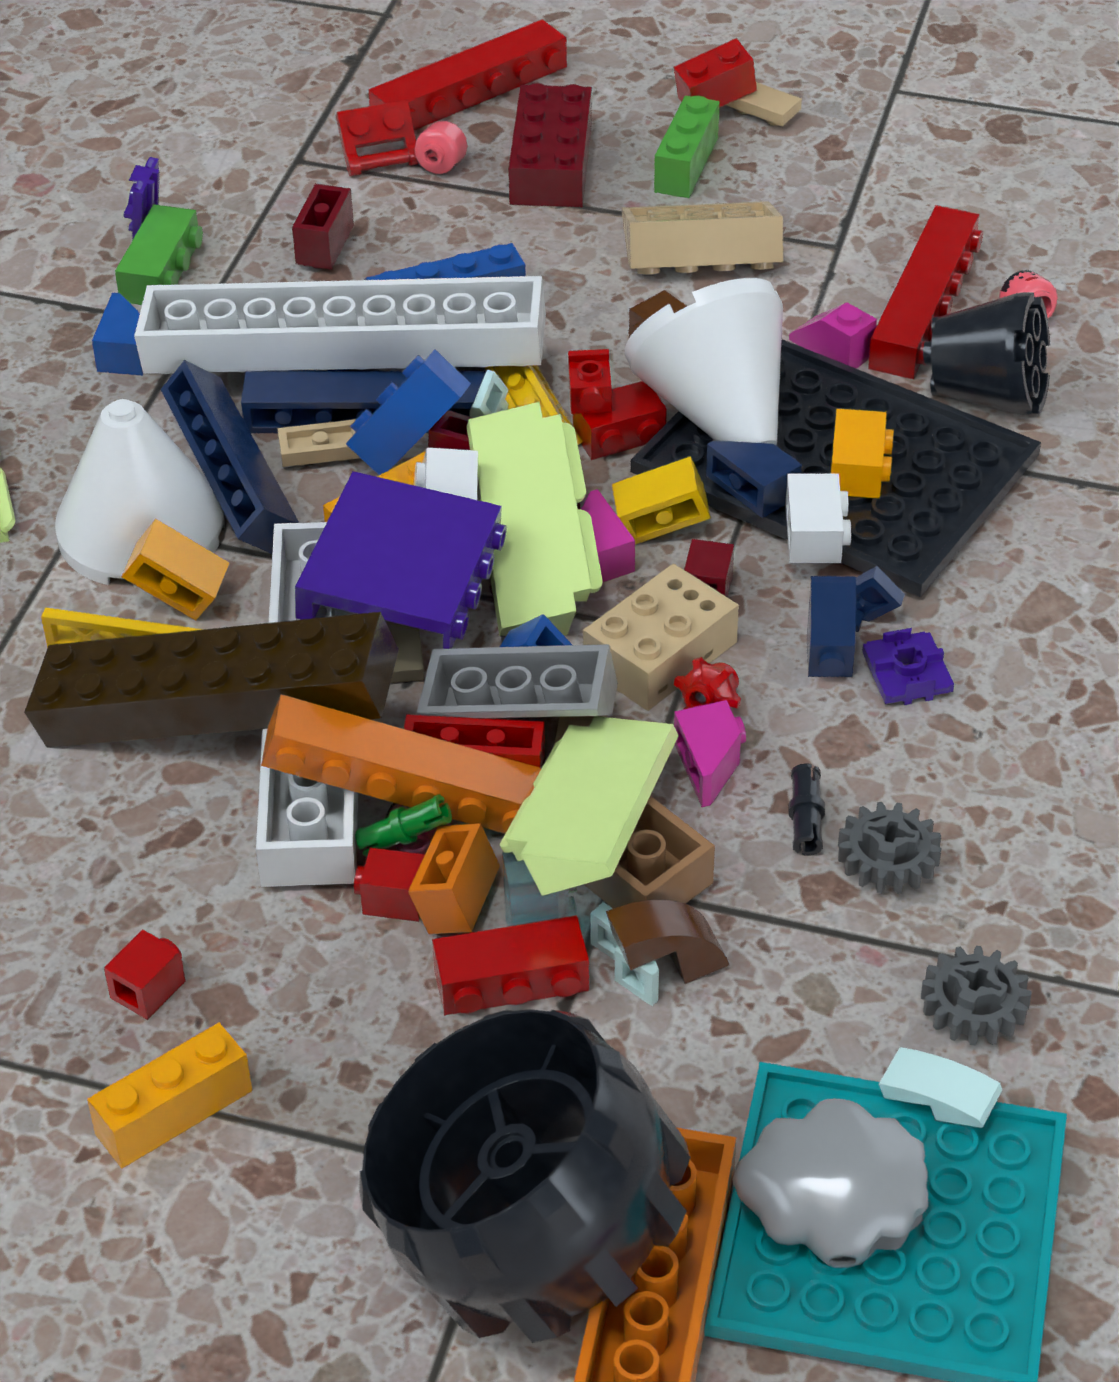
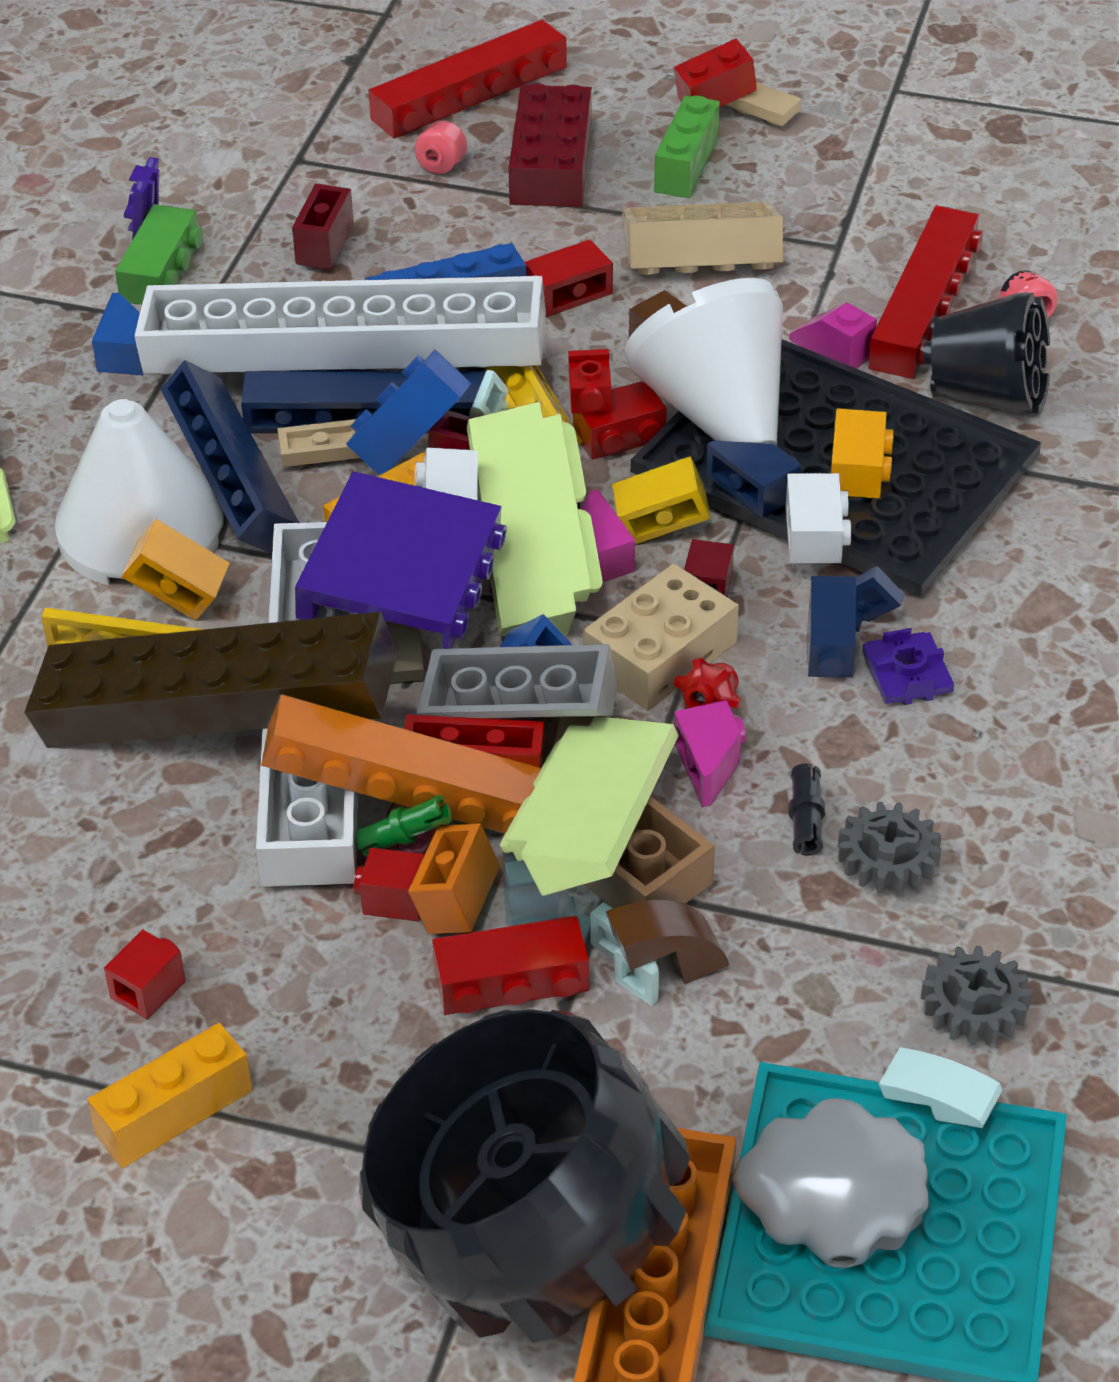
red plate [336,100,419,176] -> none
none -> red brick [524,239,613,317]

